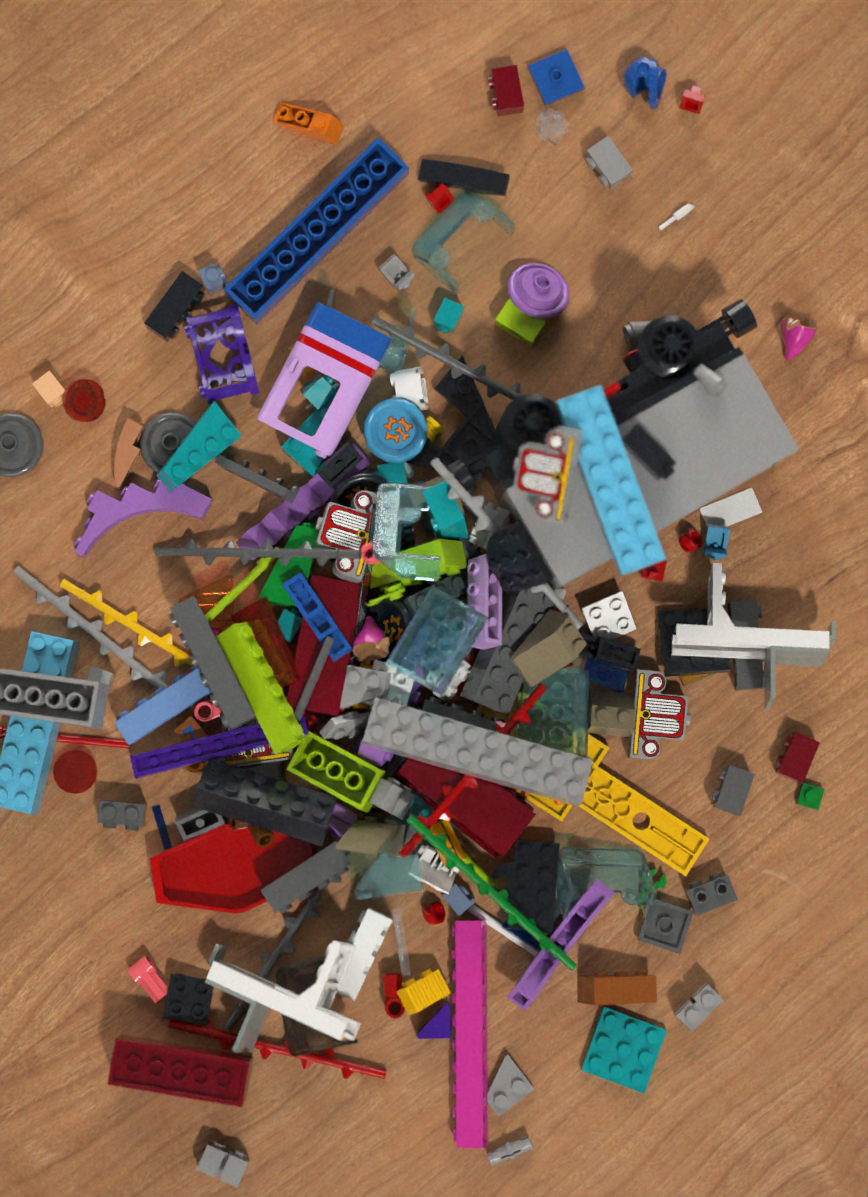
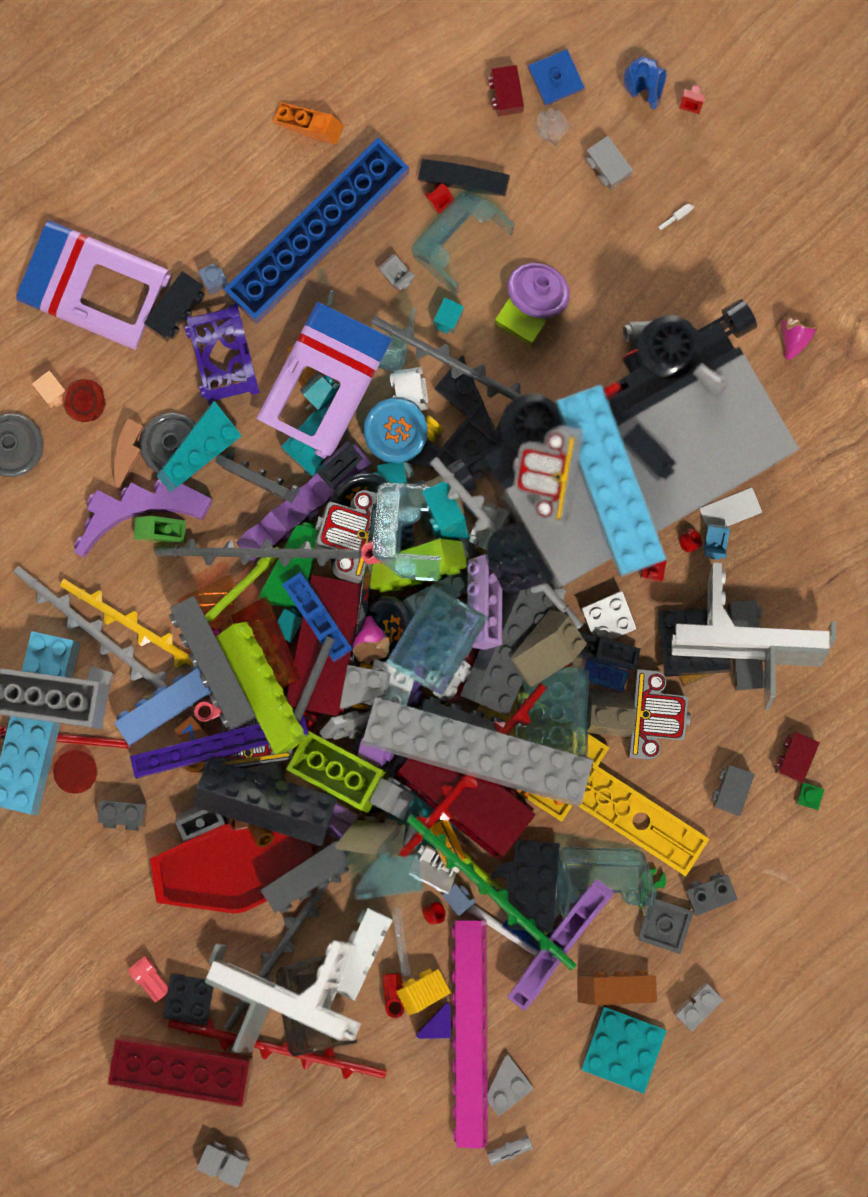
clear blue piece [152,805,172,850] -> none
lime plate [365,583,406,607] -> none
none -> lavender piece [16,220,172,350]
none -> bright green slope [134,516,186,543]

